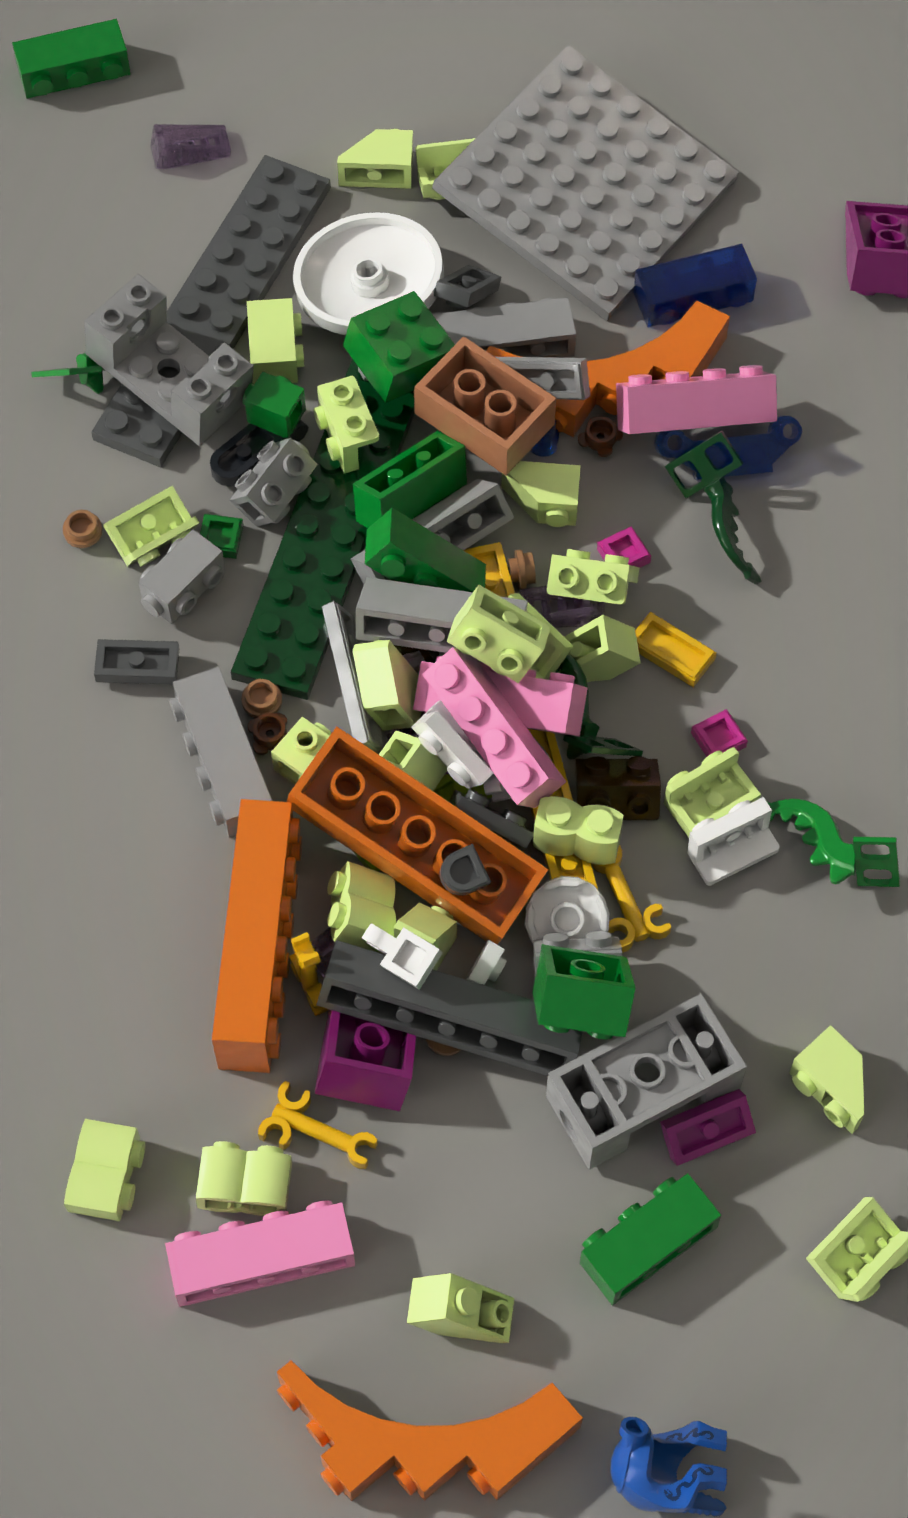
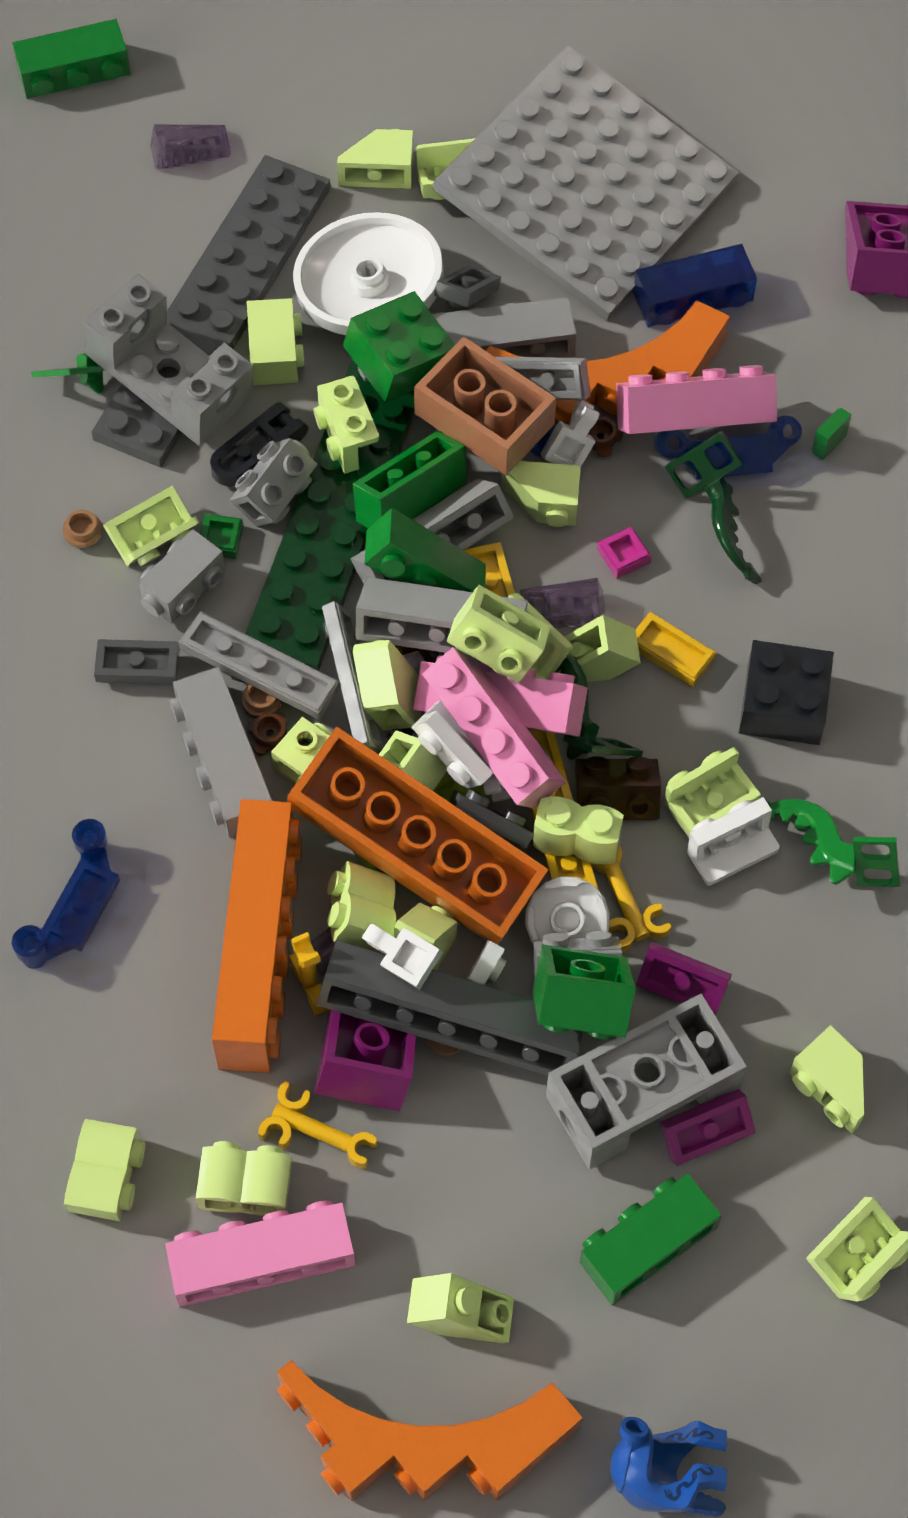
green brick [242,371,306,439] -> none
dark grey tile [440,844,491,896] -> none
medium nougat plate [508,549,536,589] -> none
yellowish green bracket [547,549,640,605] -> none
dark pink tile [691,709,748,757] -> none
none -> clear blue plate [12,819,120,969]
none -> light grey tile [179,611,340,720]
none -> white plate [540,400,600,466]
none -> magenta plate [636,942,732,1016]
none -> black brick [739,640,834,745]
none -> green tile [812,408,852,460]

